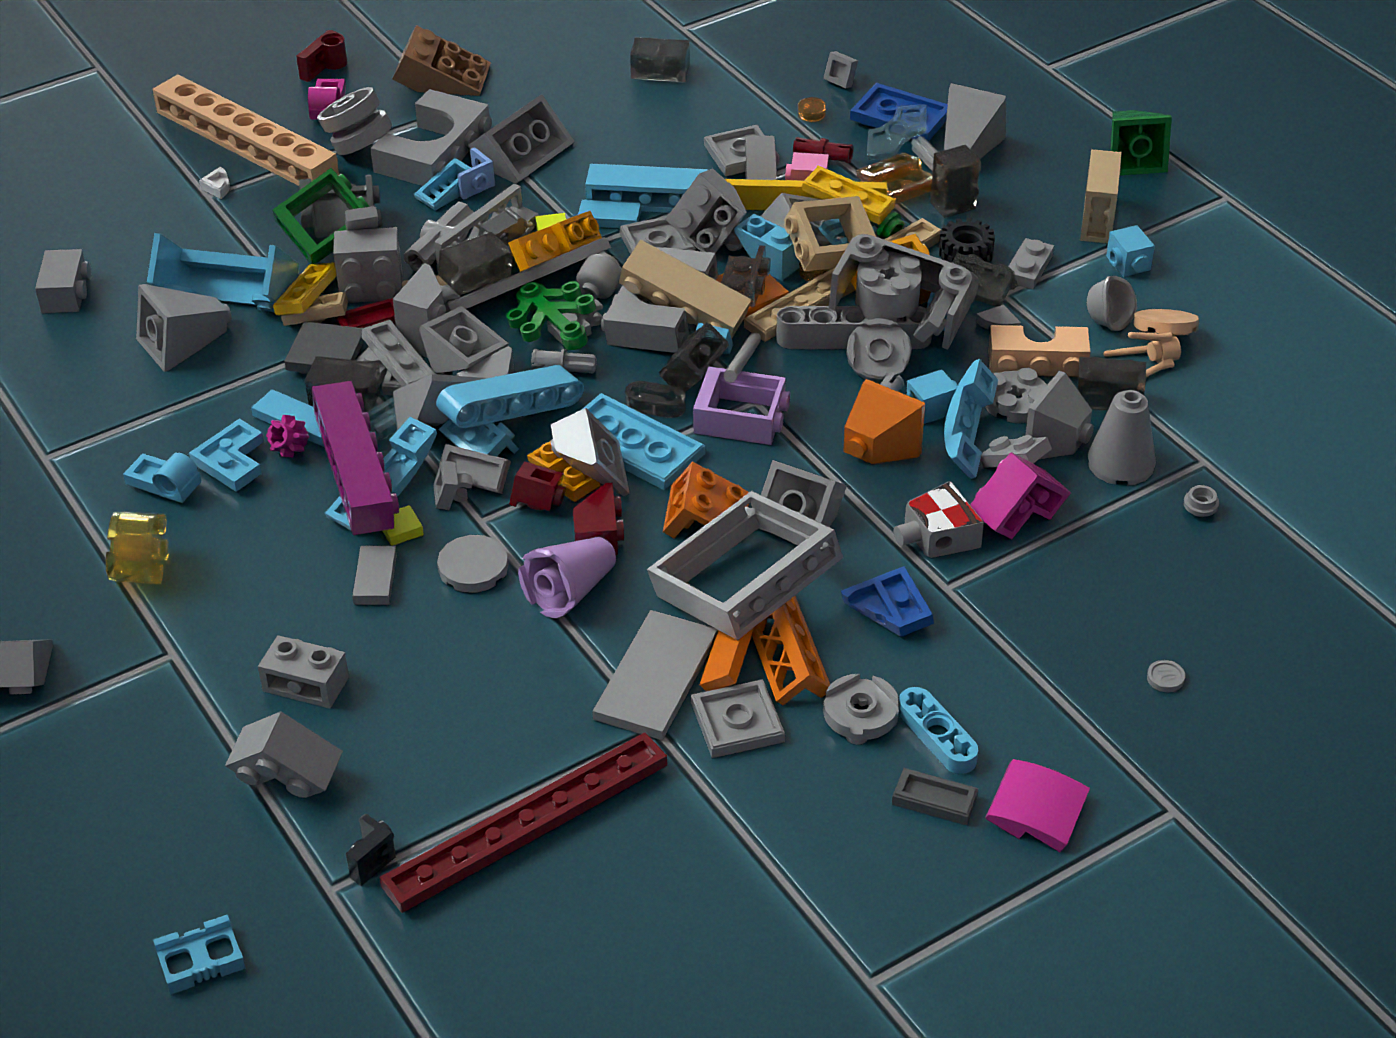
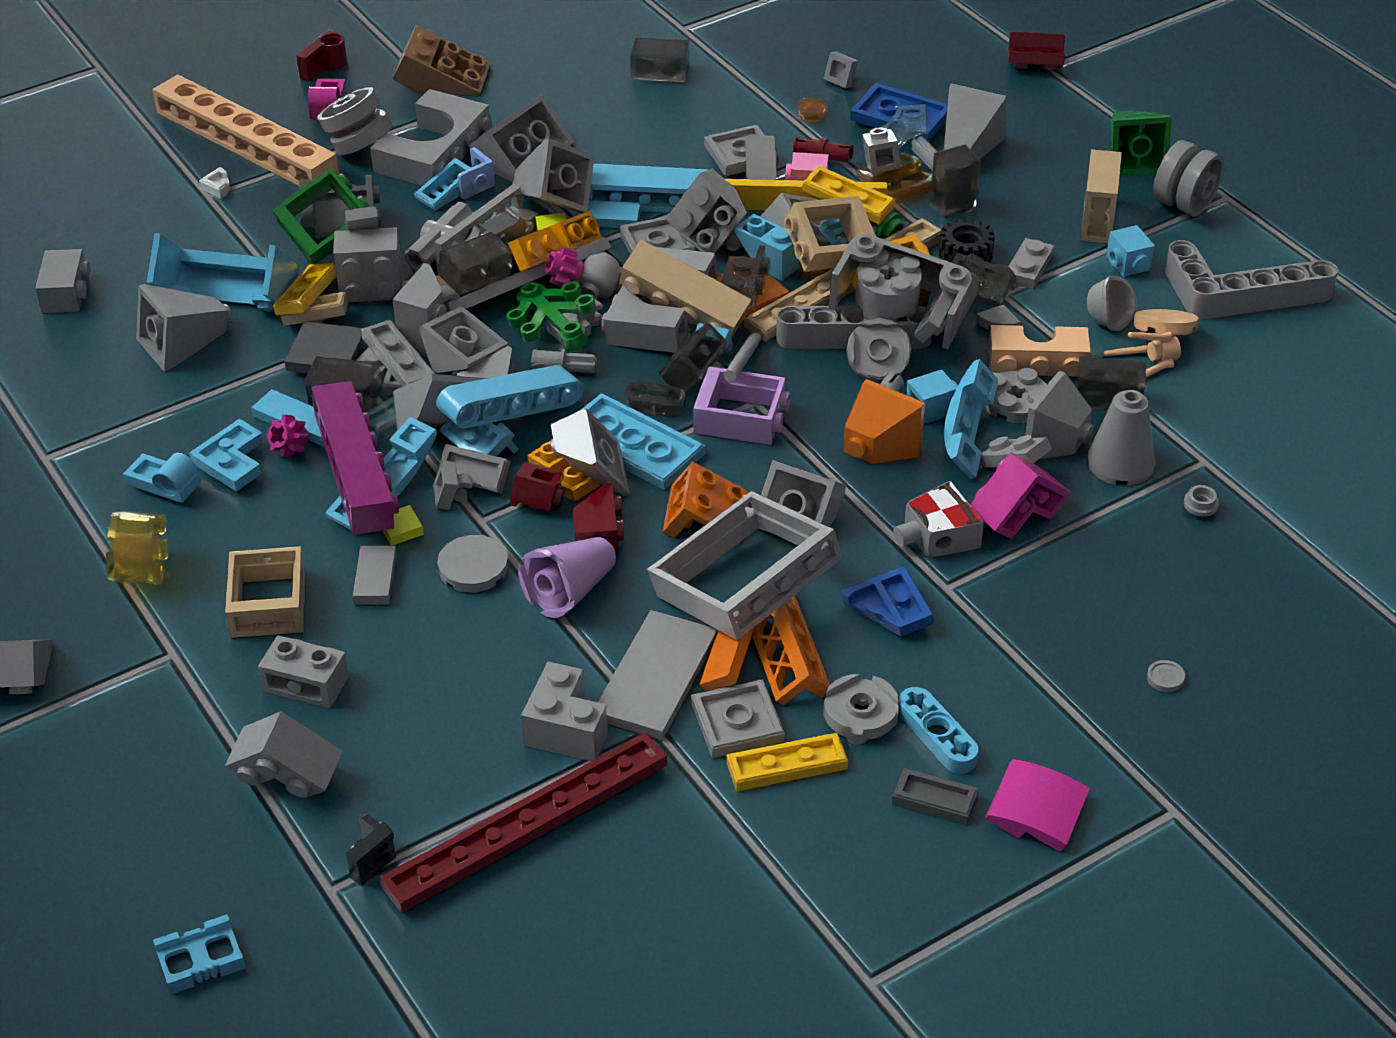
dark red tile [335,298,396,328] -> none
none -> tan window [225,546,306,638]
none -> light grey slope [513,138,595,213]
none -> light grey brick [521,661,608,761]
none -> dark pink gear [545,247,583,287]
none -> yellow tile [727,733,848,792]
none -> light grey brick [862,128,901,174]
none -> dark red bracket [1008,31,1065,70]
none -> light grey wheel [1153,140,1224,217]
none -> light grey beam [1165,240,1338,319]

